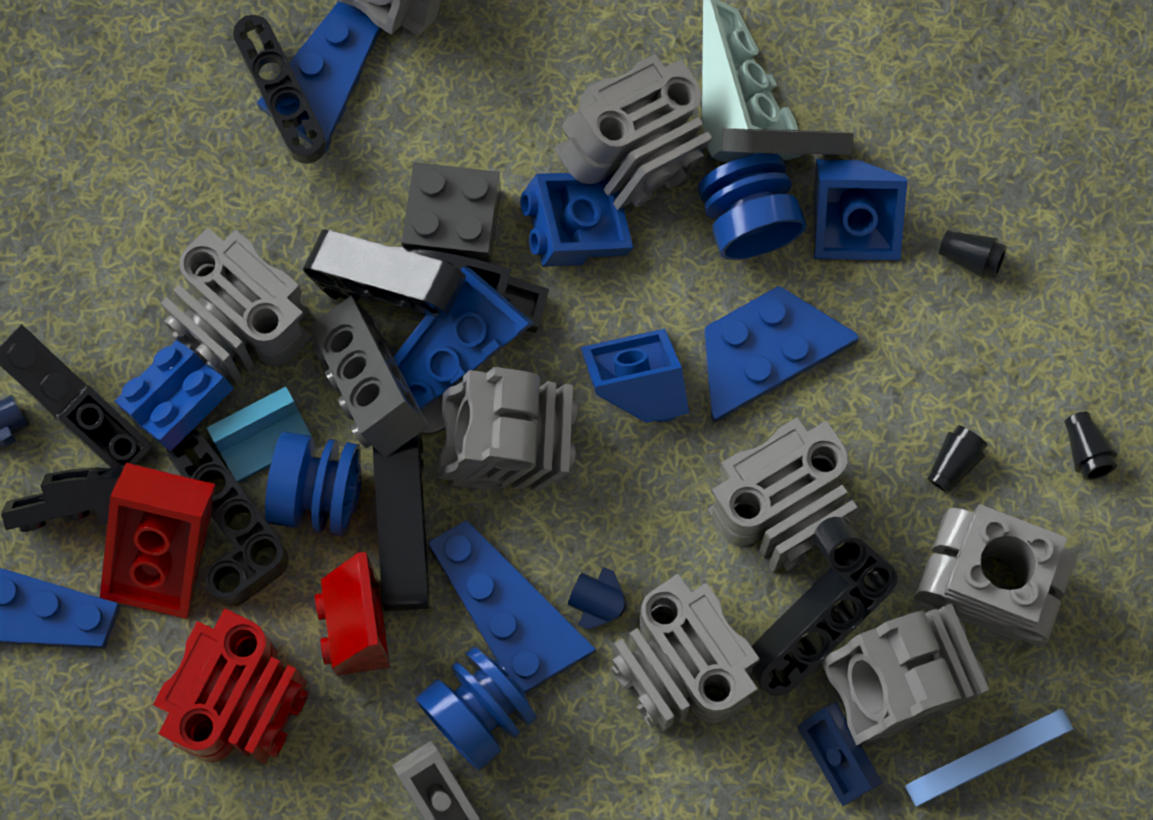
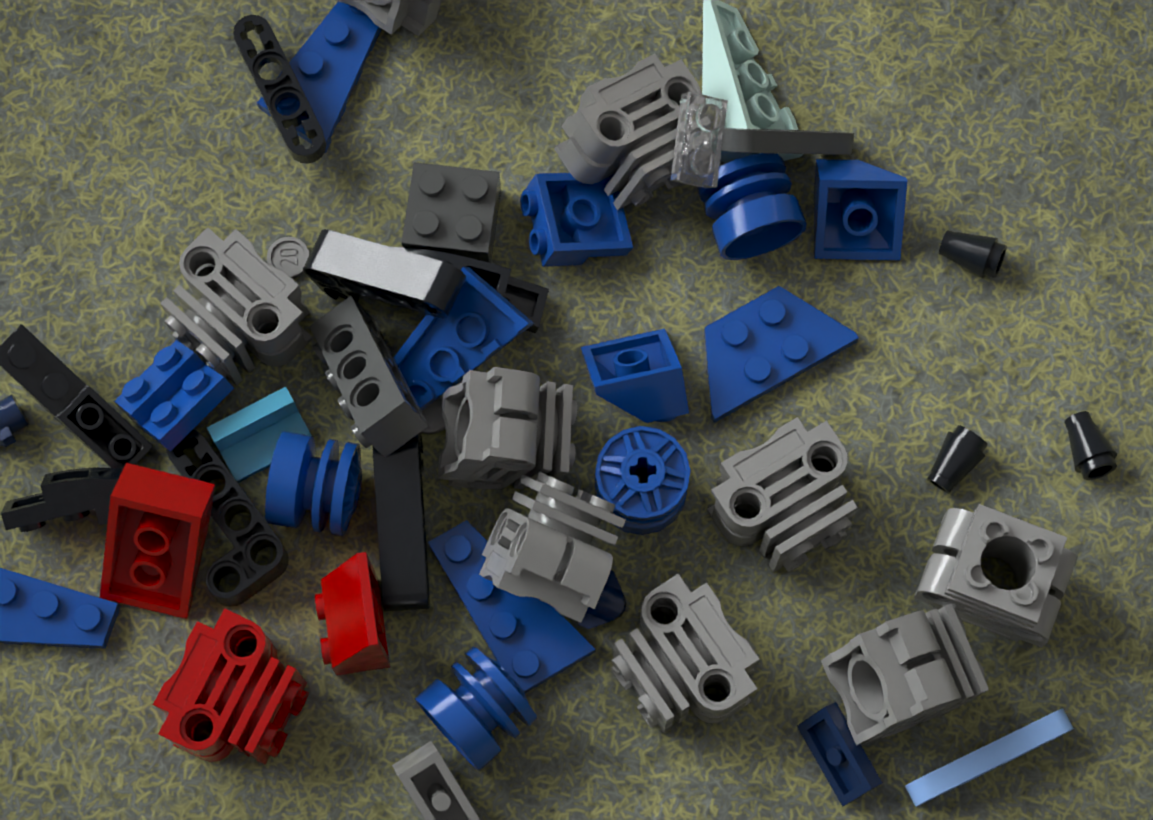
black beam [751,516,898,696] -> none
none -> light grey piece [267,237,310,279]
none -> light grey piece [479,472,626,622]
none -> blue wheel [595,426,691,535]
none -> clear plate [670,92,728,188]

